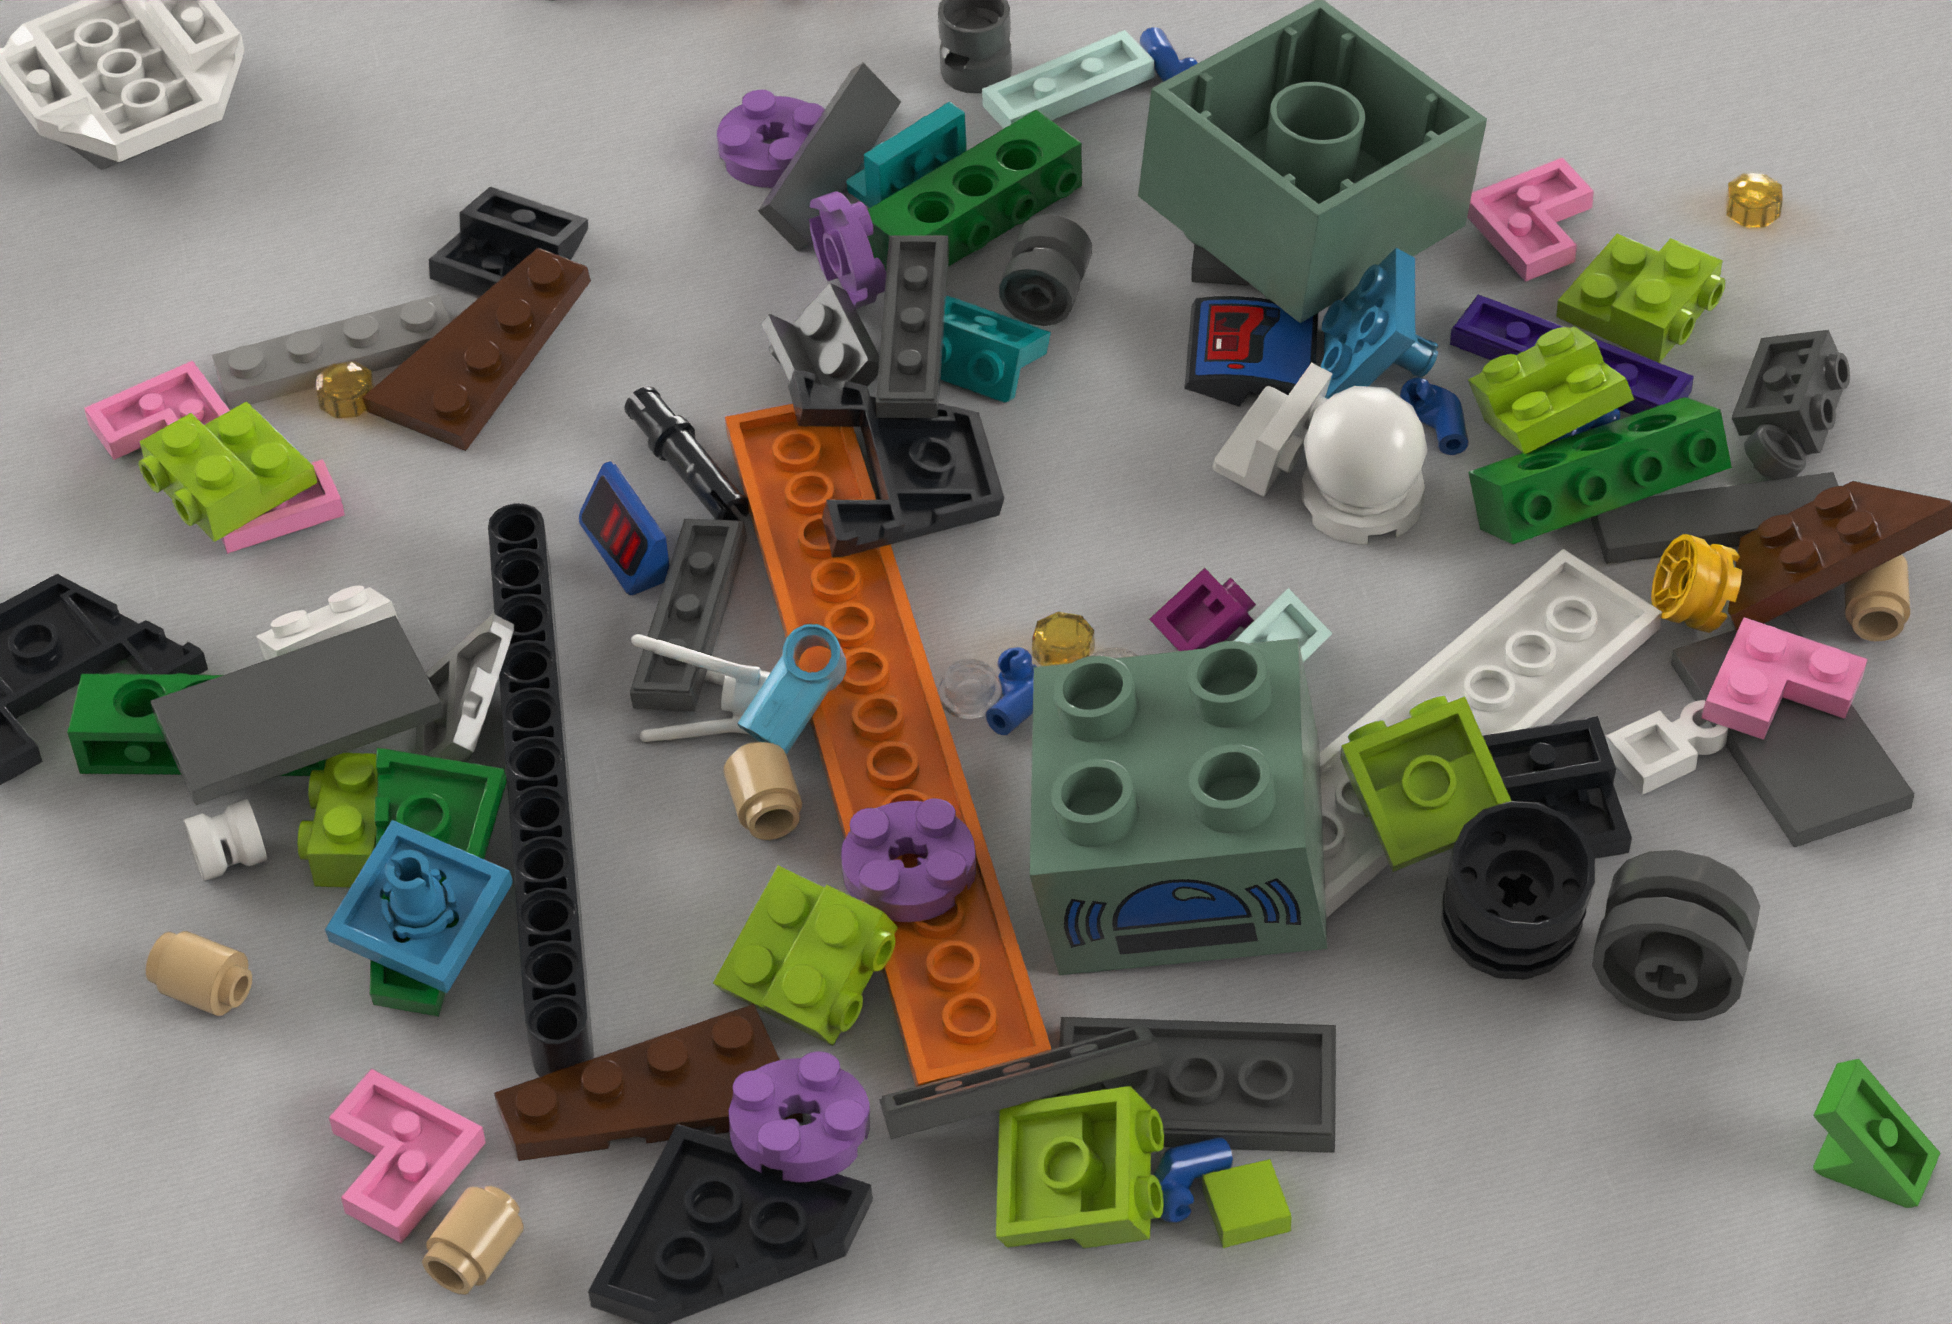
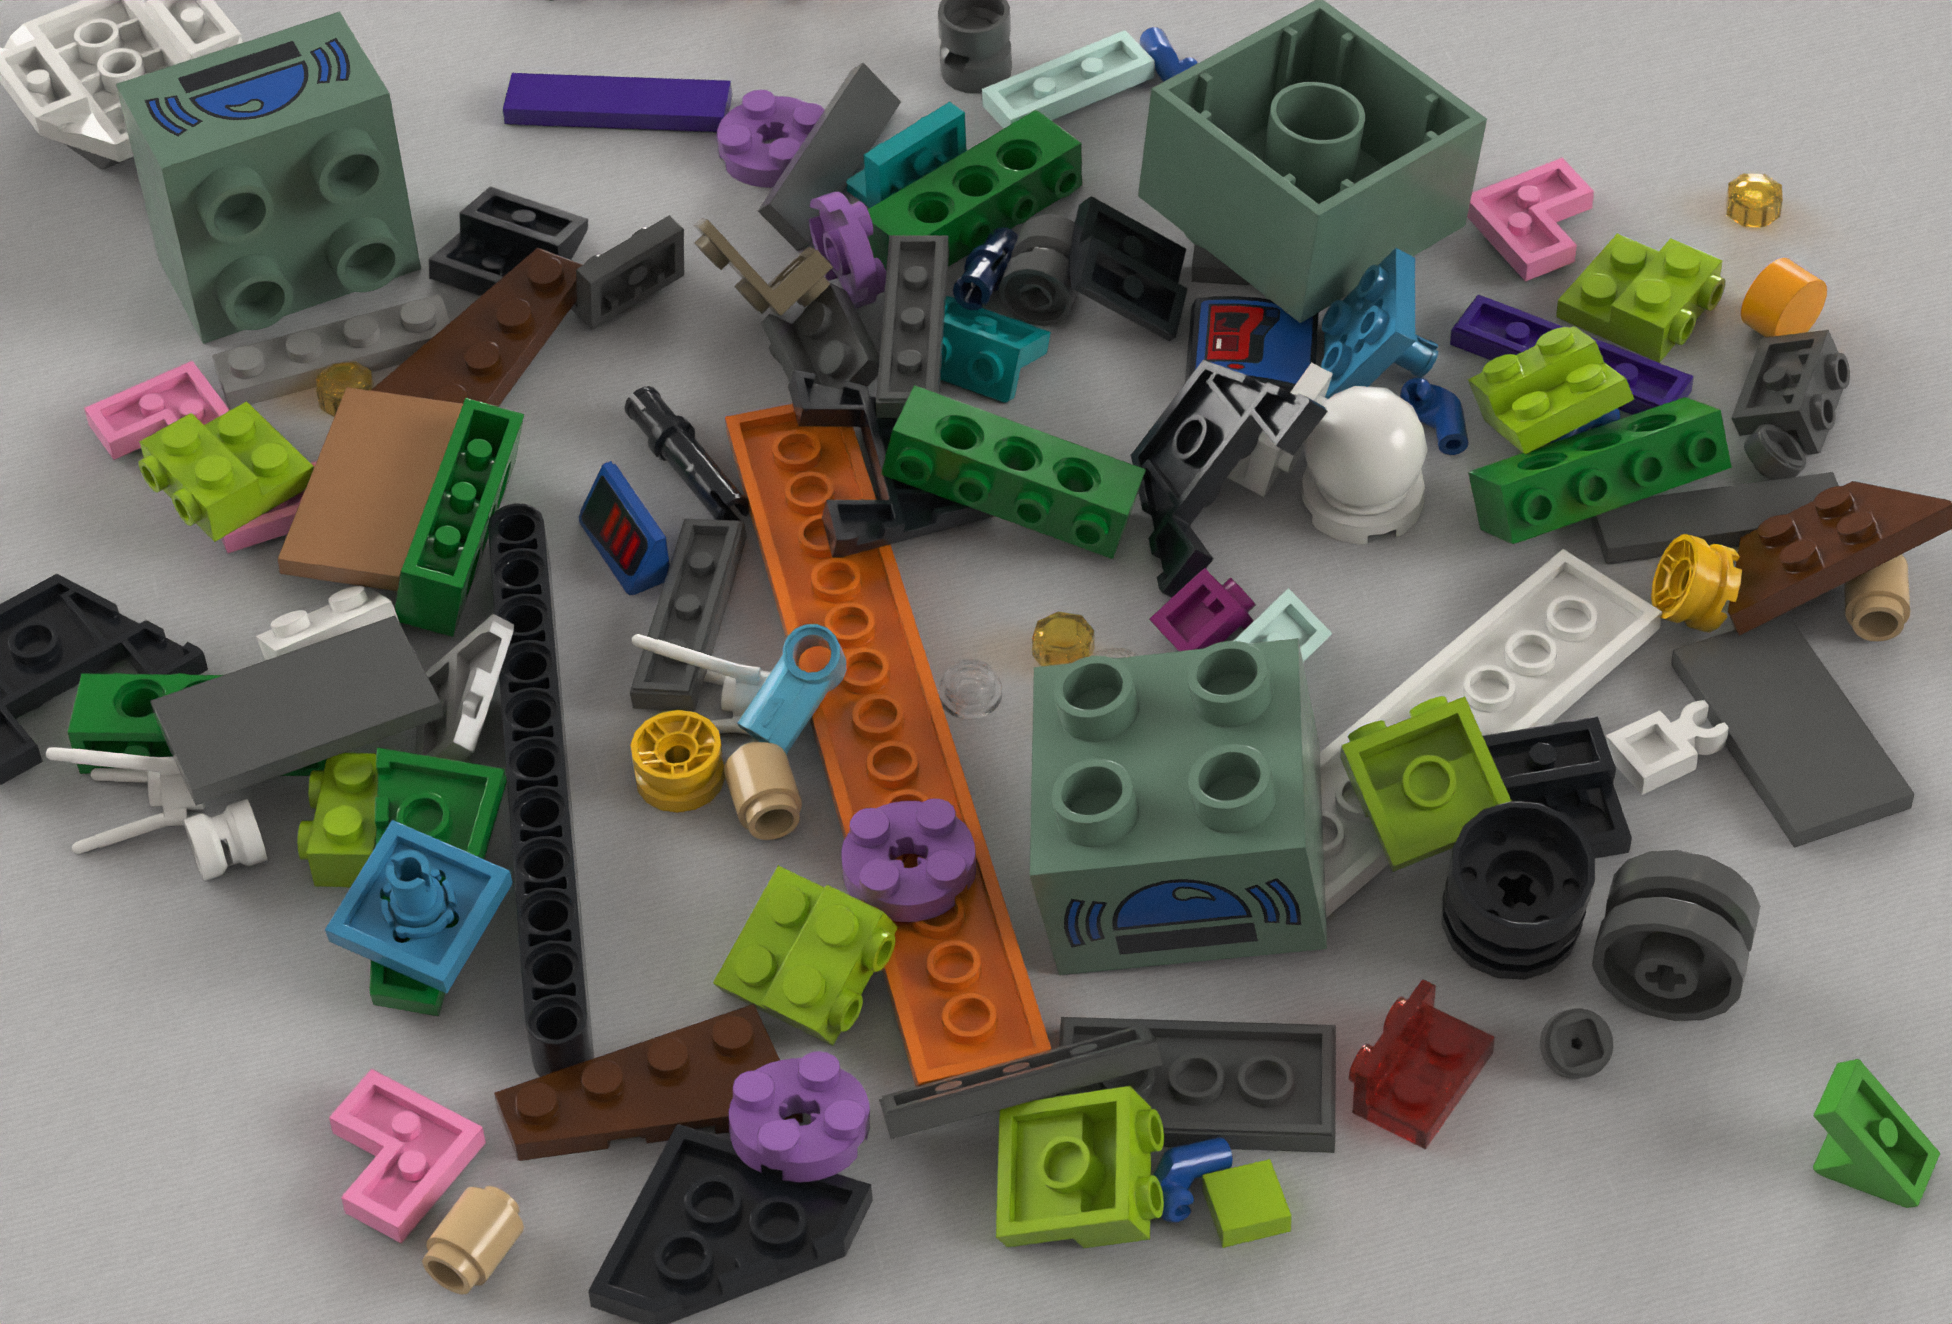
tan brick [146,931,252,1016] -> none
blue arm [986,647,1037,735] -> none
bright pink plate [1701,617,1868,740] -> none
none -> white plant [46,747,205,854]
none -> sand green brick [116,11,421,344]
none -> medium nougat tile [278,387,463,591]
none -> green brick [395,398,525,637]
none -> dark purple tile [502,73,732,132]
none -> dark grey bracket [571,215,684,330]
none -> yellow wheel [630,710,725,813]
none -> dark tan bracket [694,218,833,316]
none -> green brick [880,385,1146,559]
none -> dark blue pin [953,227,1018,310]
none -> black slope [1070,196,1188,341]
none -> black wing [1131,359,1328,598]
none -> clear red bracket [1348,979,1495,1149]
none -> dark grey tile [1540,1008,1613,1079]
none -> light orange piece [1741,258,1827,337]

